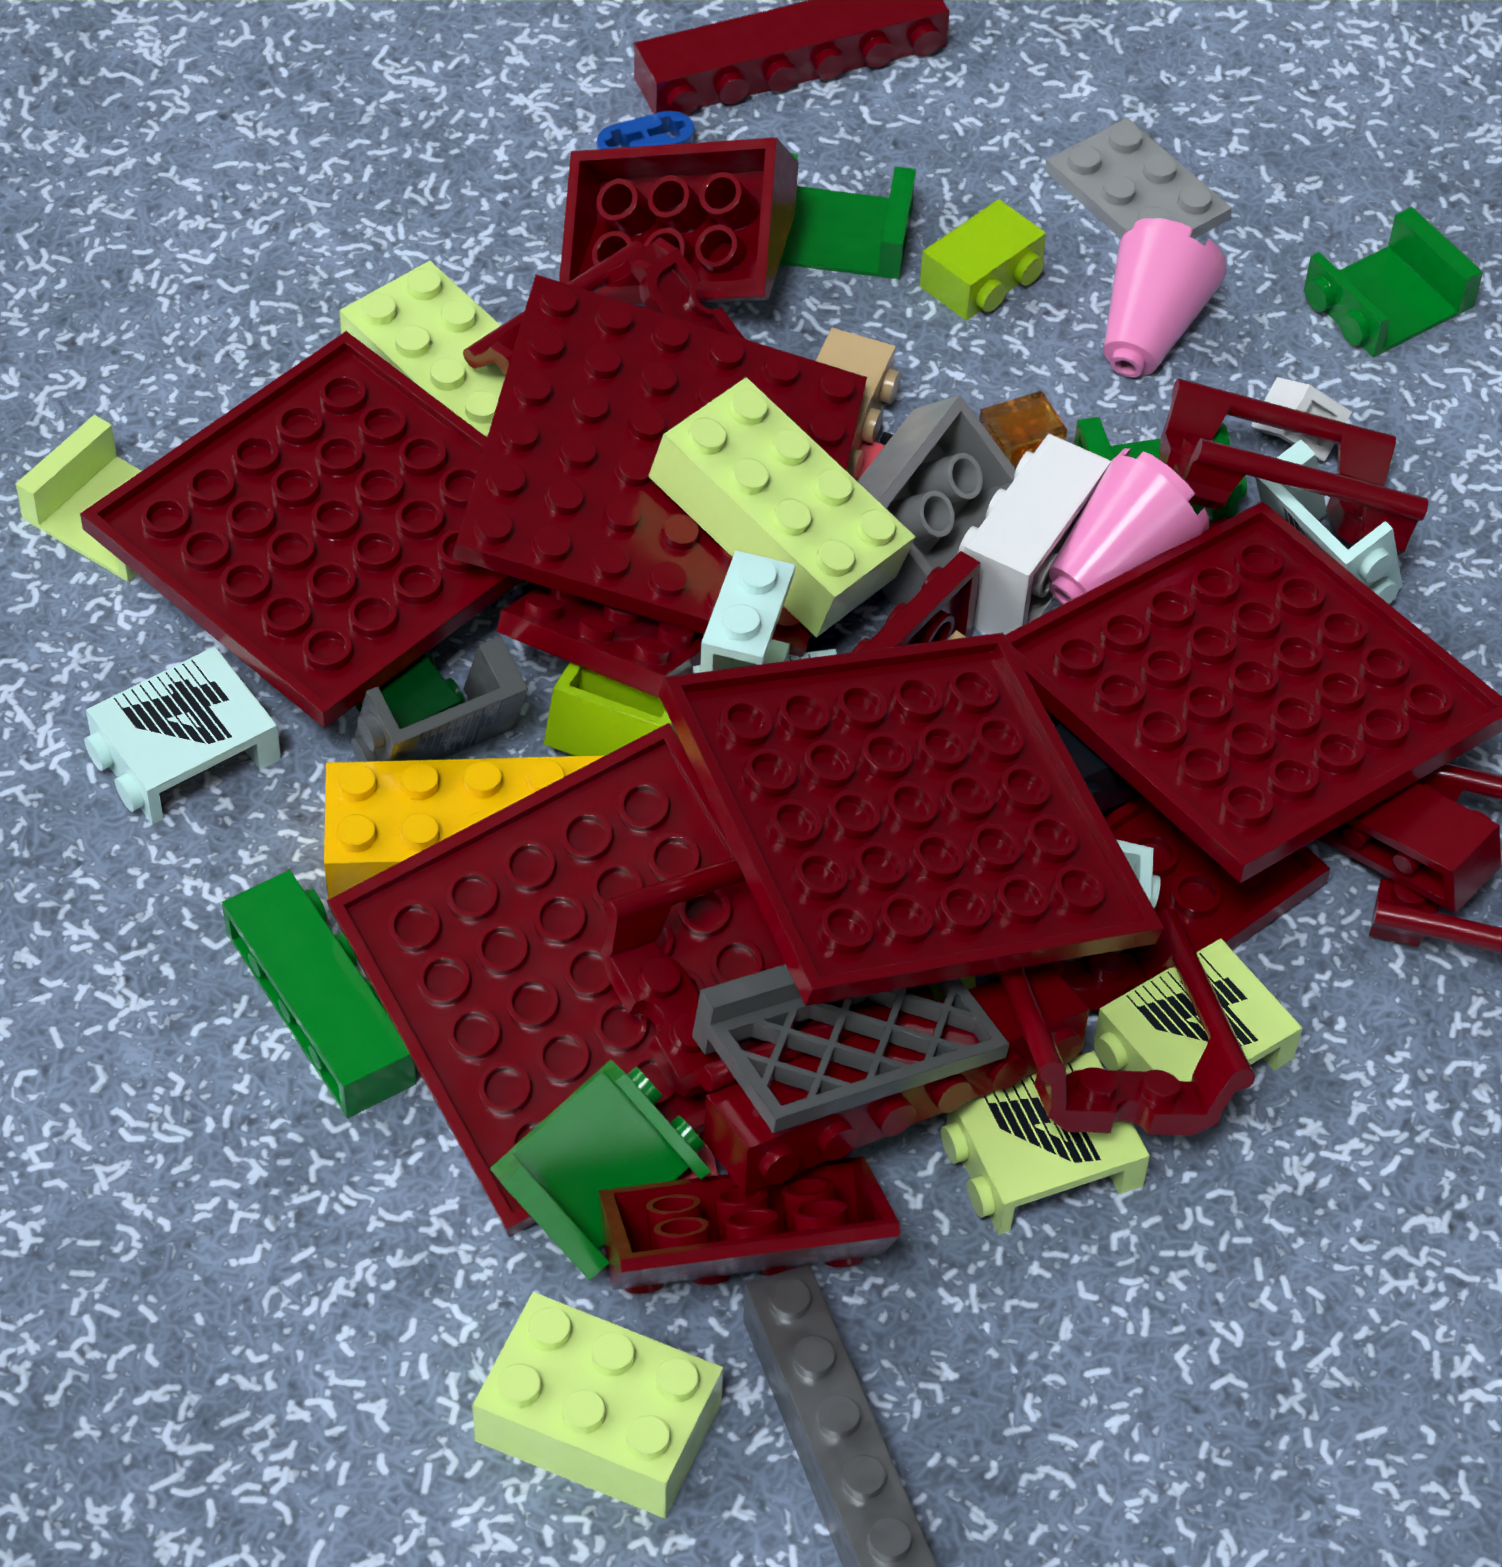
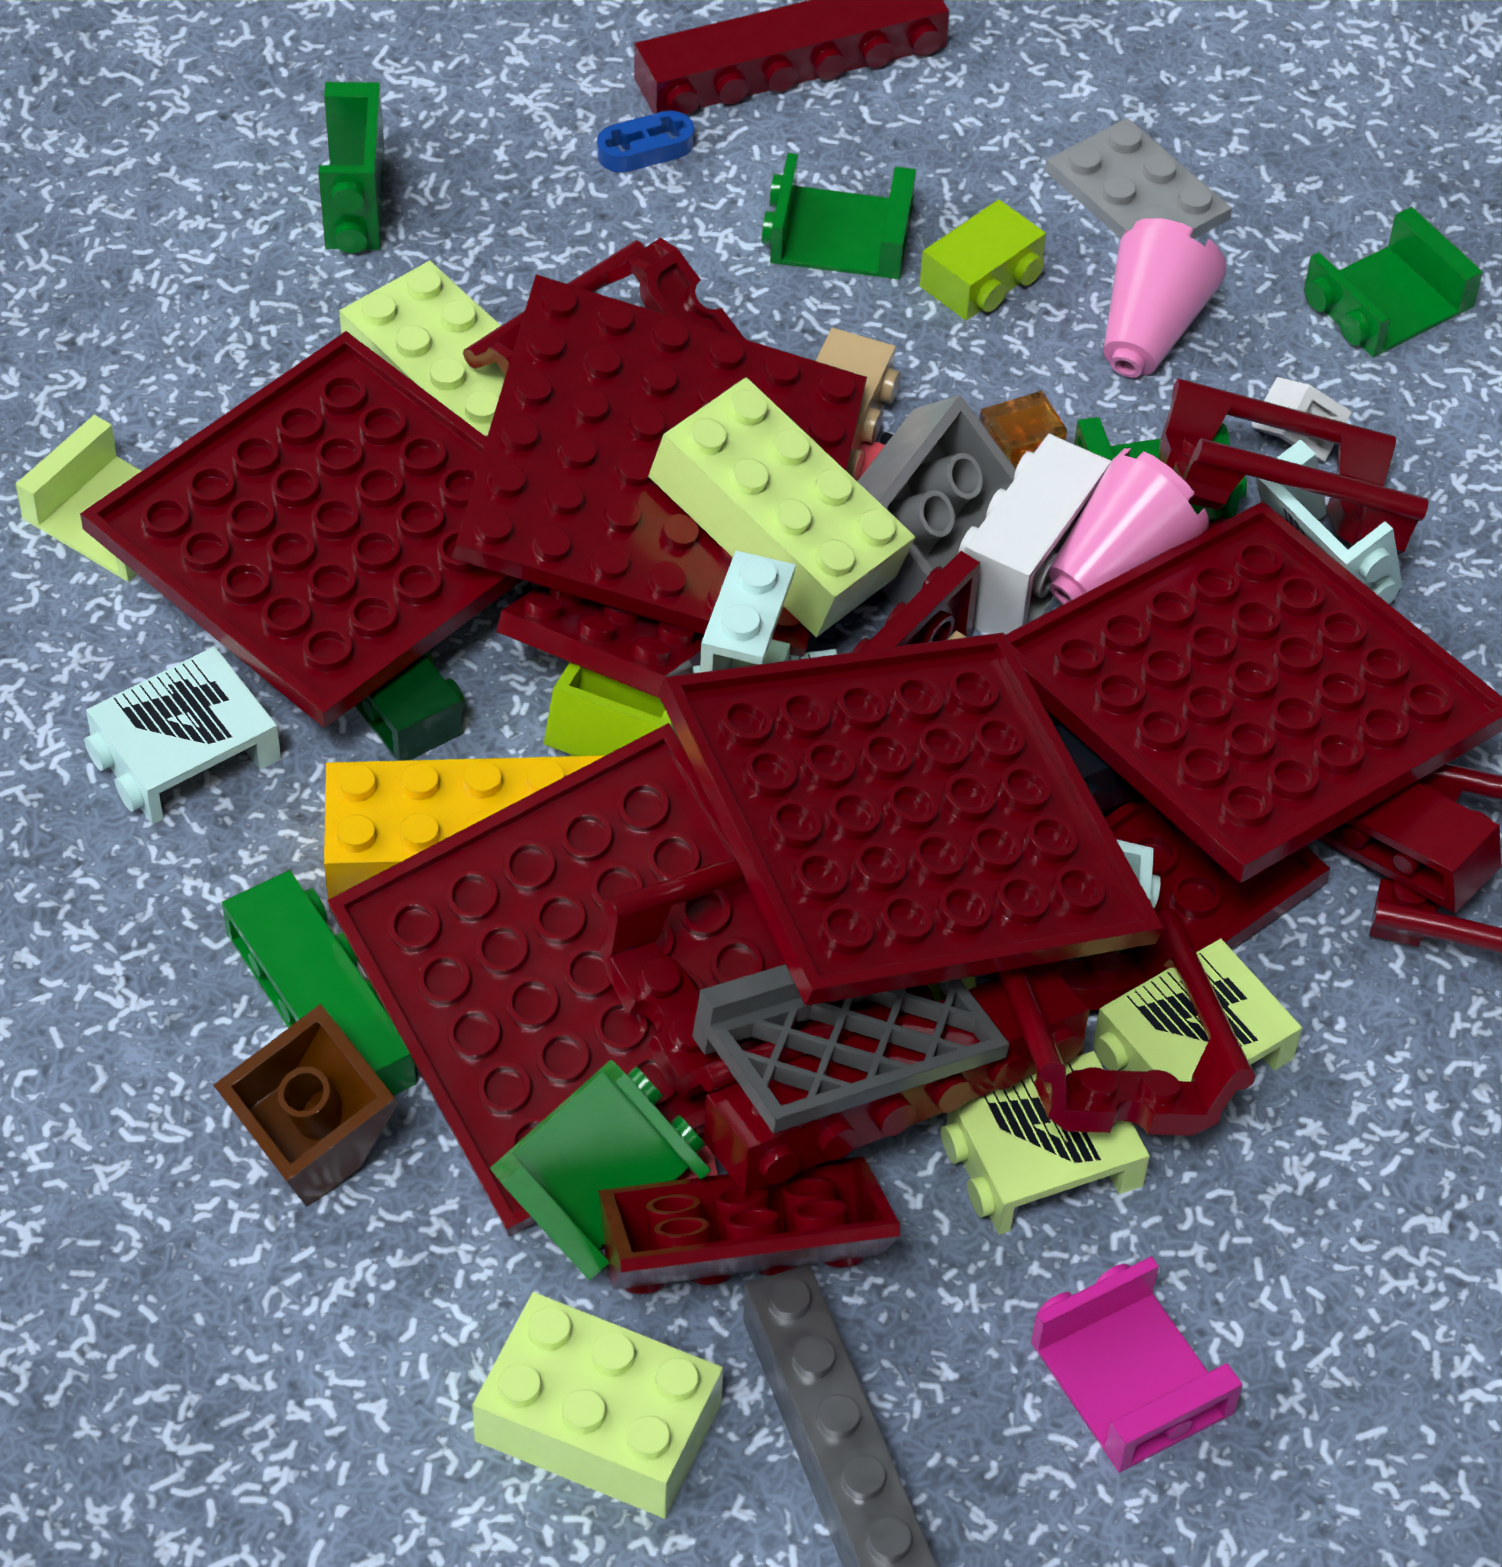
dark grey panel [352,636,528,762] -> none
dark red slope [559,137,799,306] -> none
none -> reddish brown slope [213,1004,398,1207]
none -> green panel [318,82,385,253]
none -> dark pink panel [1031,1256,1243,1473]

